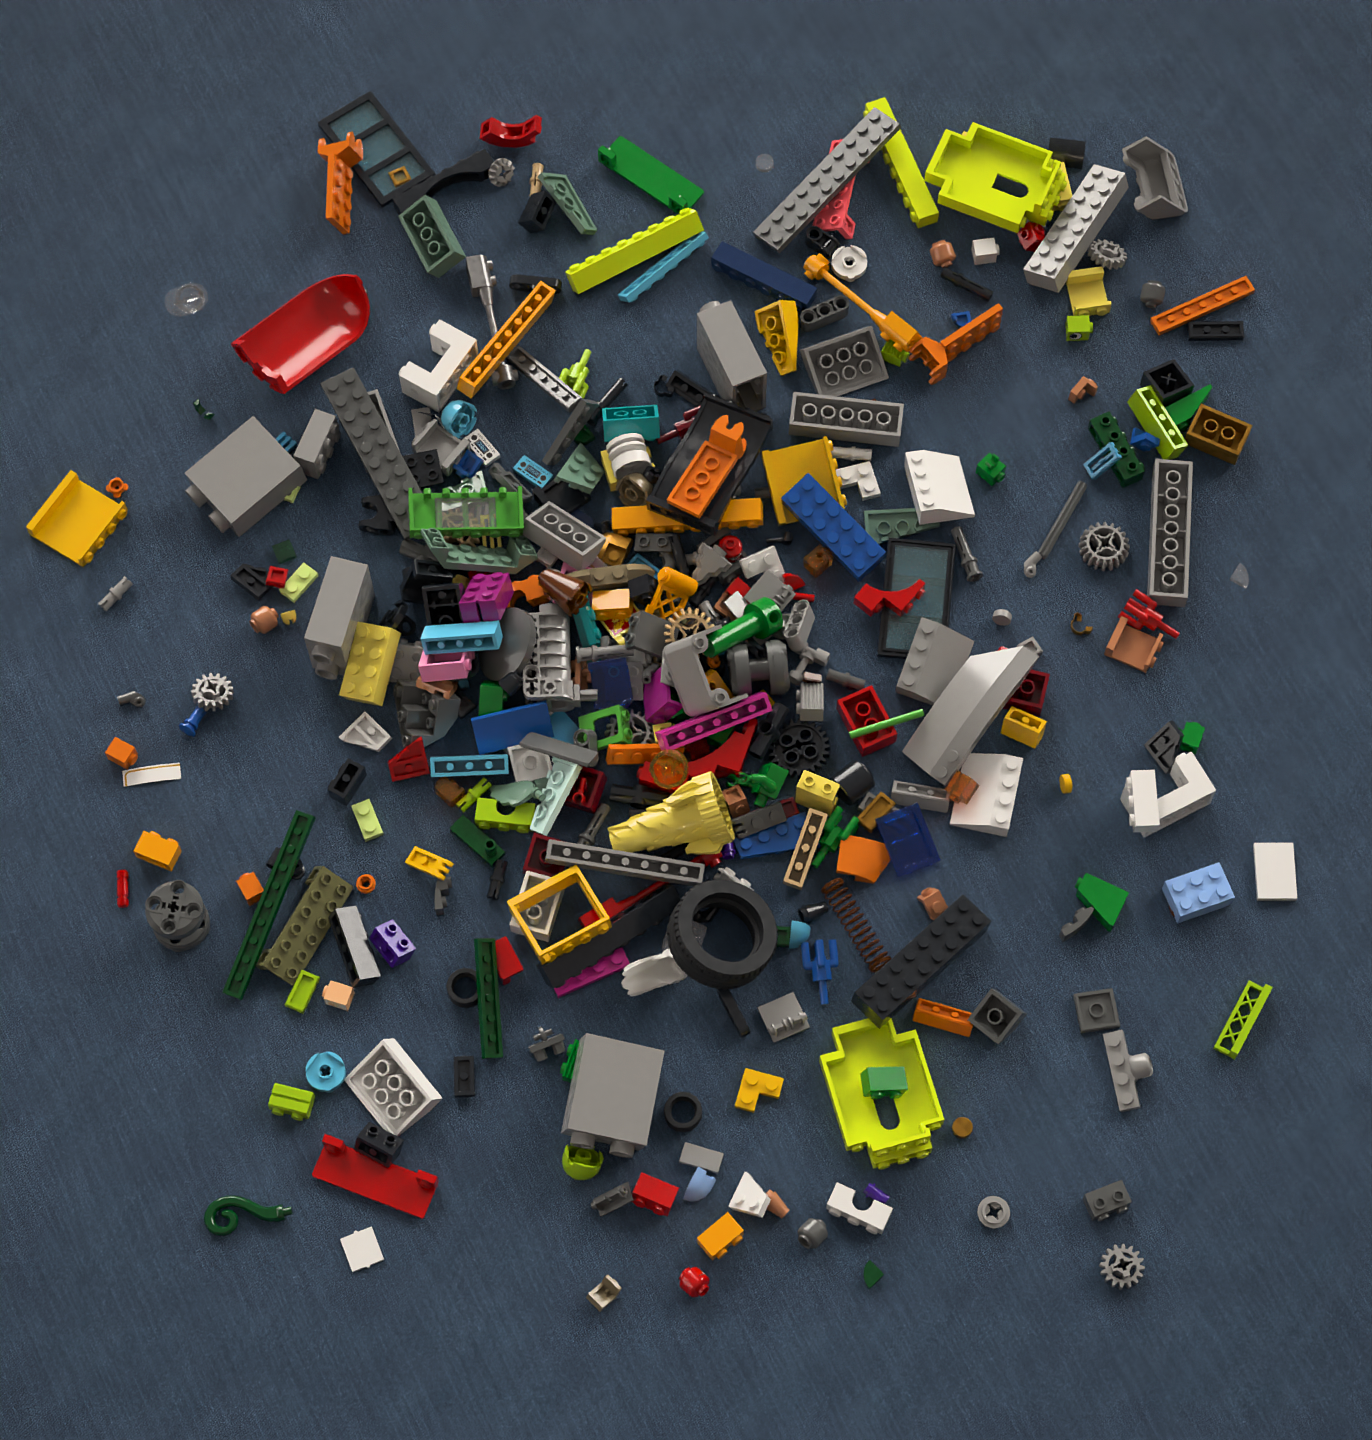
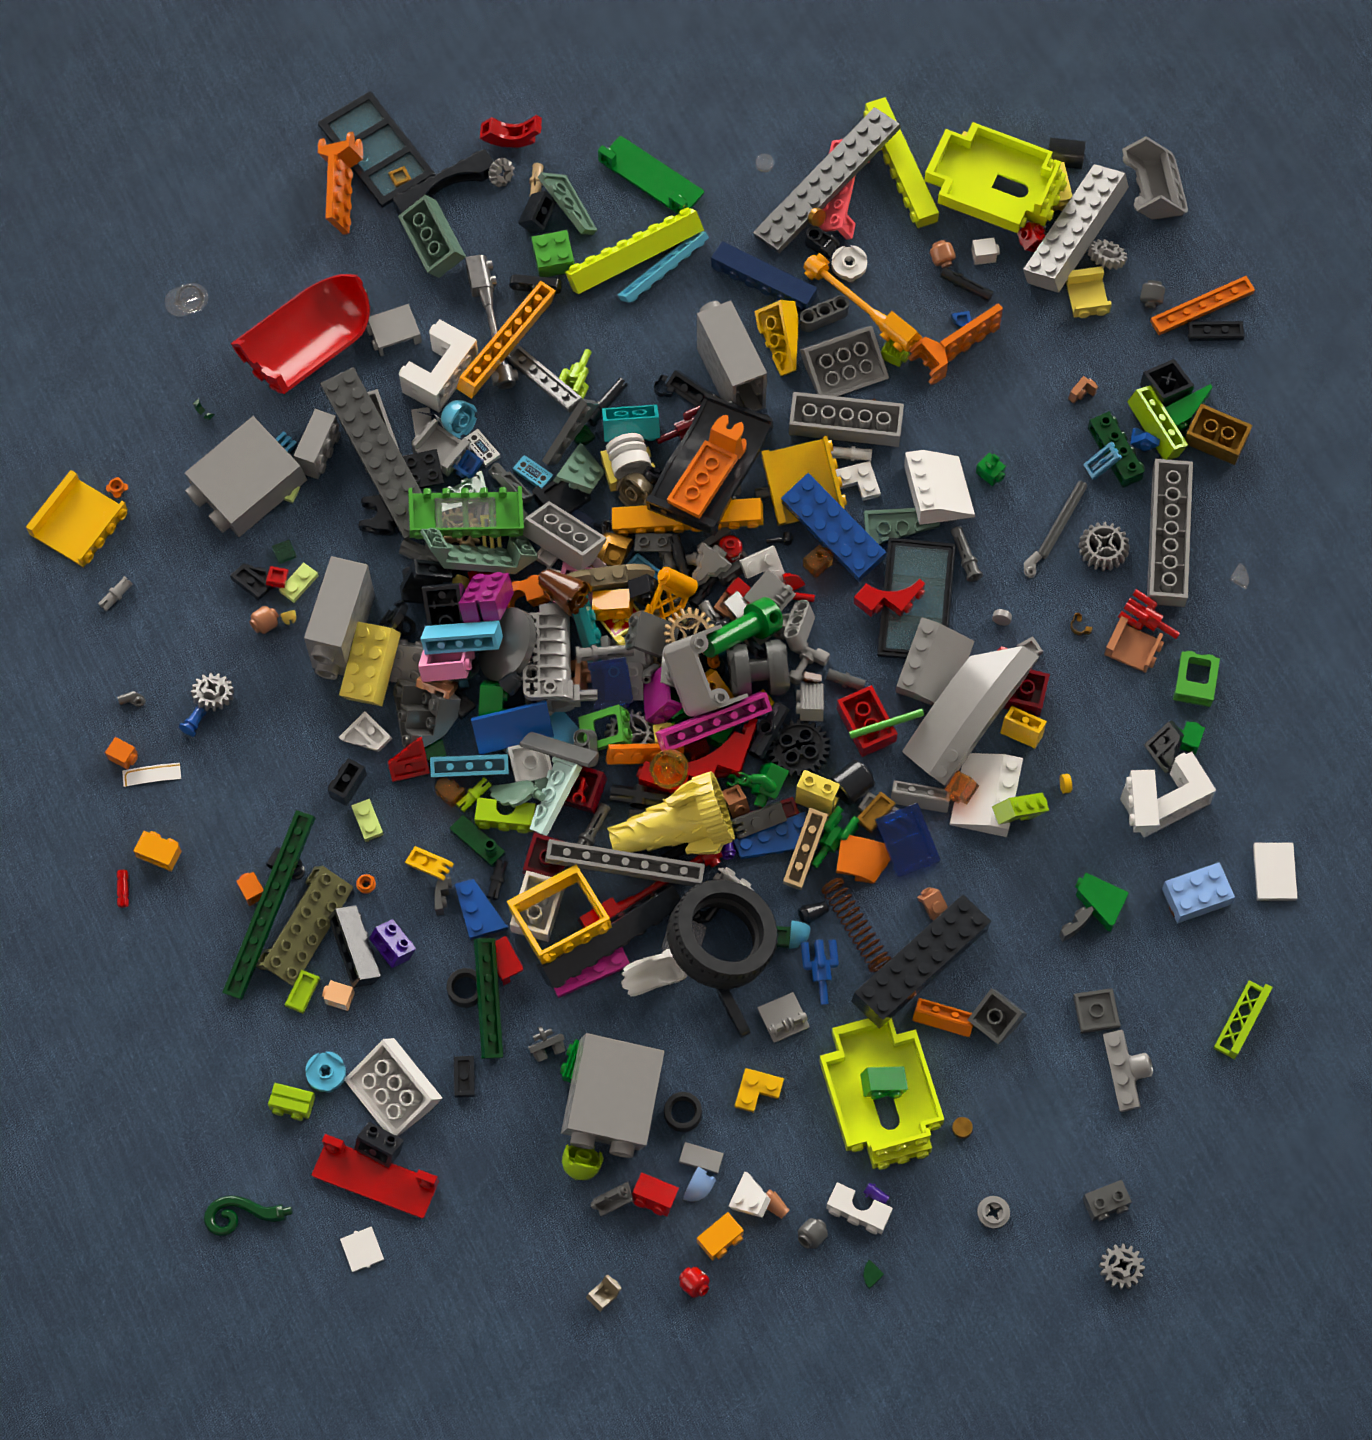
dark grey piece [145,880,210,952] -> none
lime brick [1065,315,1093,341] -> none
none -> light grey panel [366,304,422,356]
none -> dark green tile [424,739,446,763]
none -> blue wing [455,879,508,940]
none -> bright green brick [532,230,574,277]
none -> pearl gold tile [808,208,826,227]
none -> lime arch [992,792,1050,825]
none -> bright green window [1173,651,1220,707]

